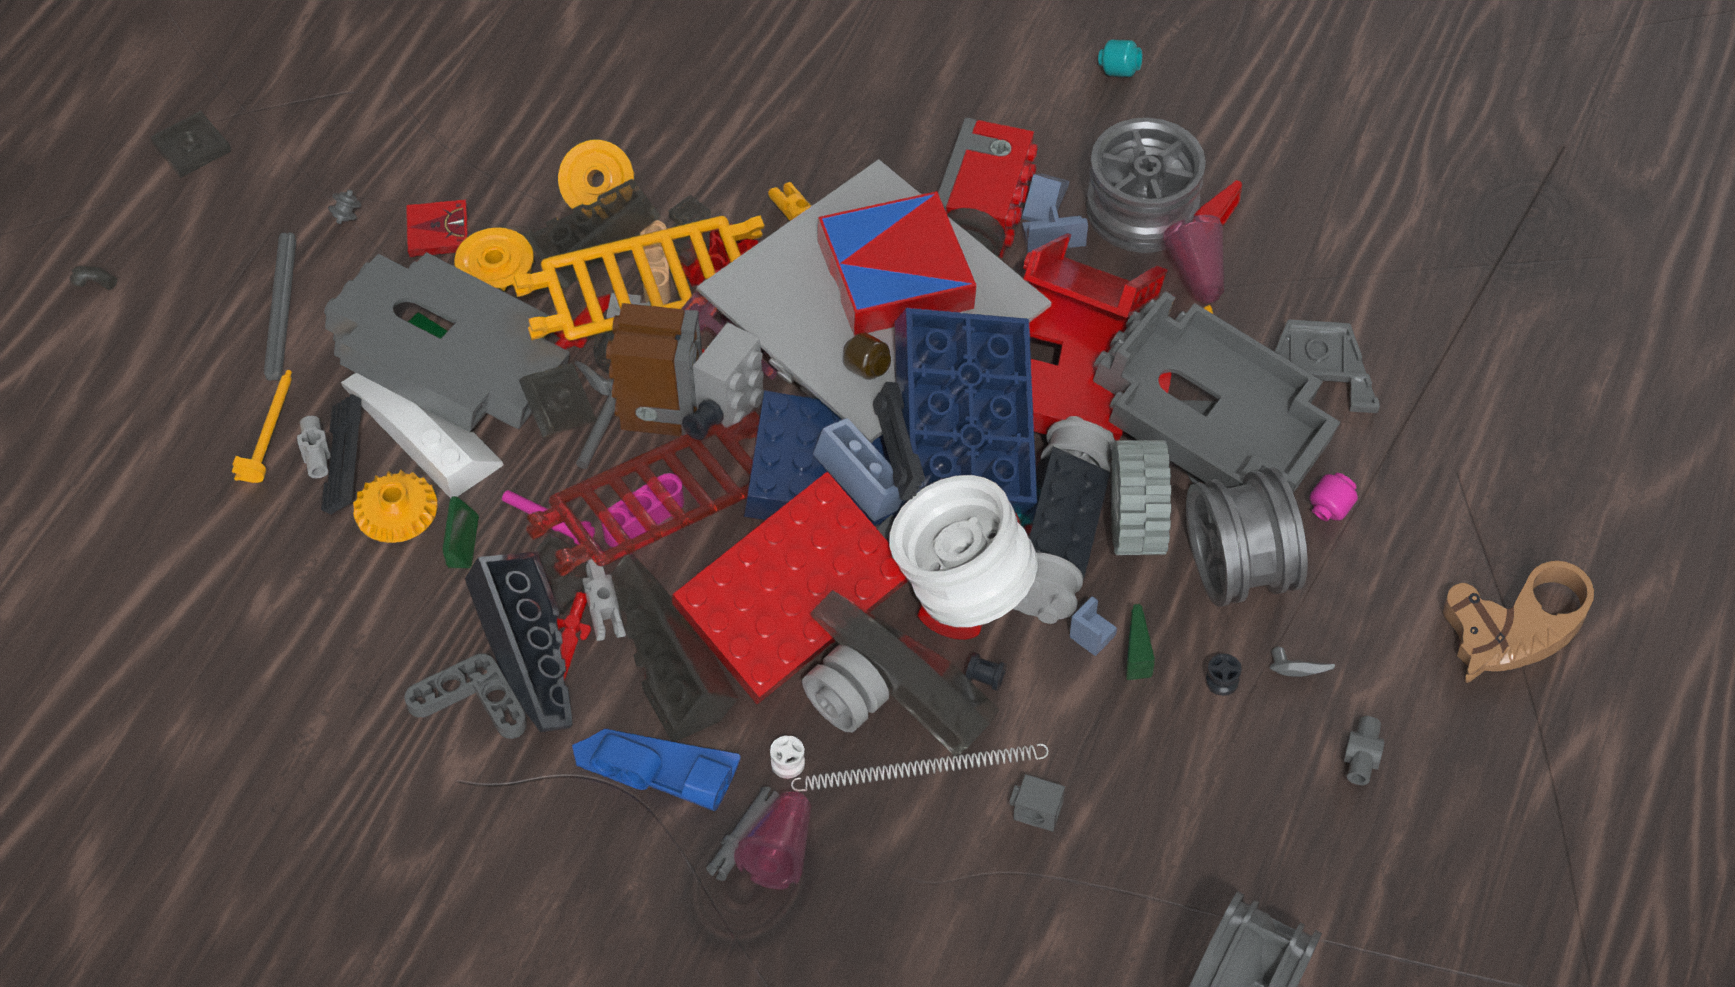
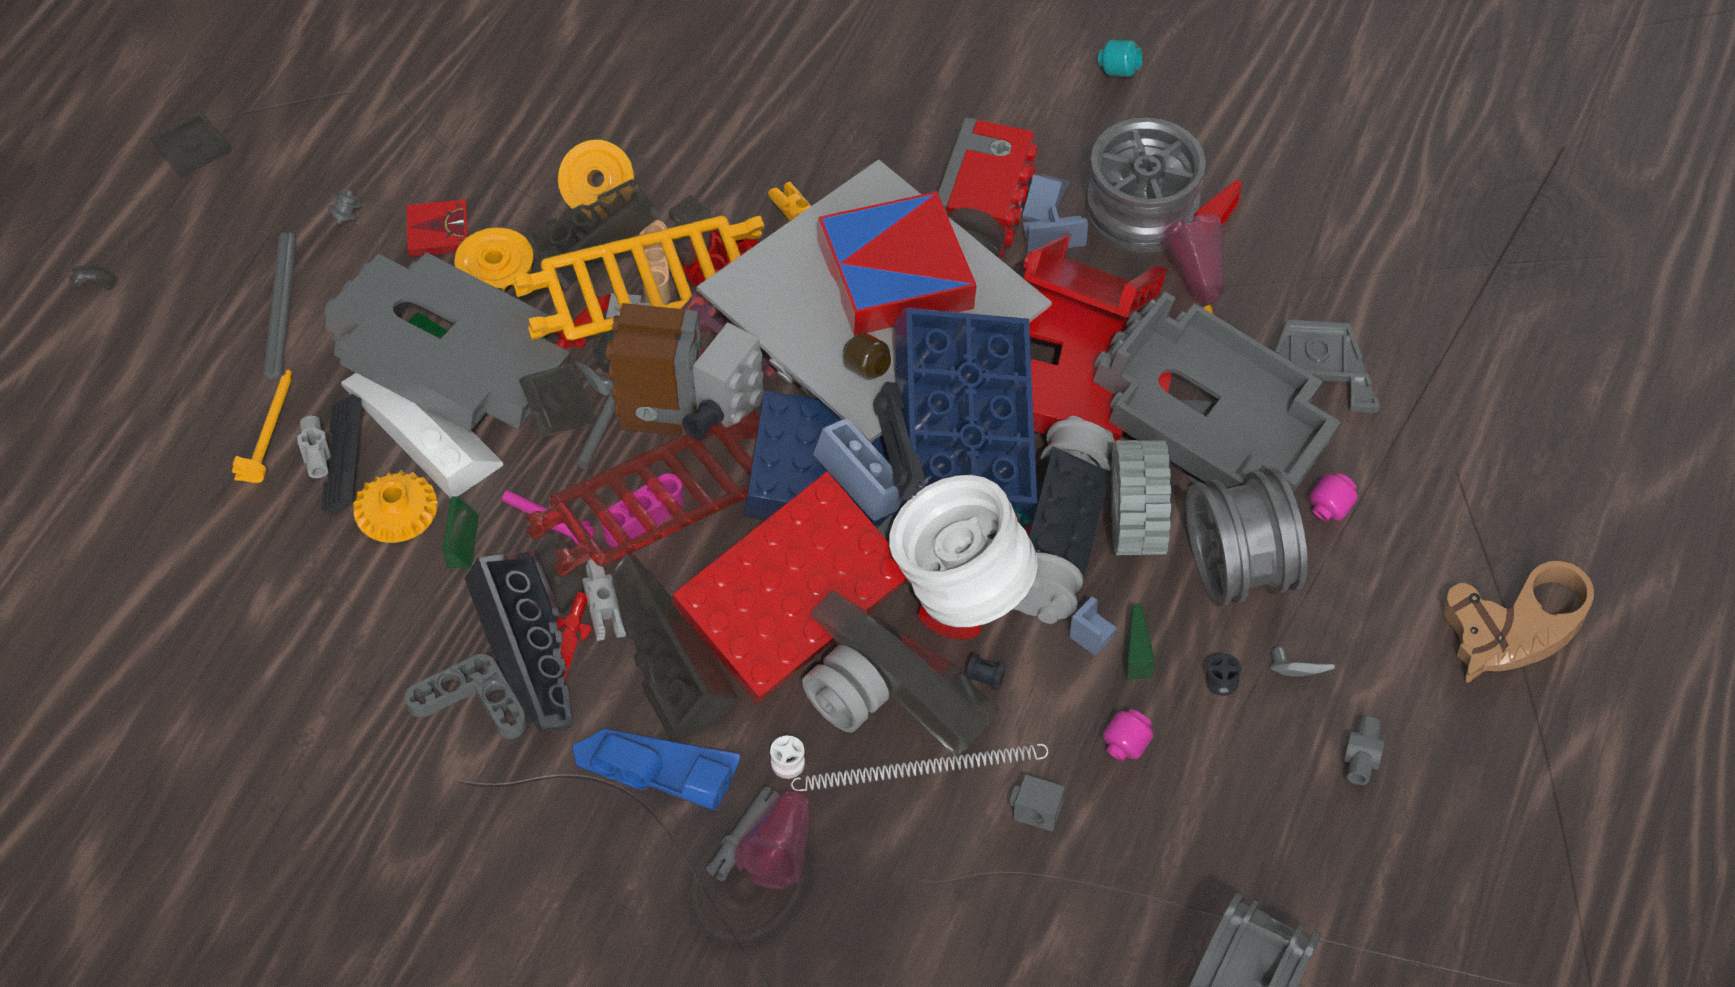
none -> dark pink head [1103,709,1154,762]

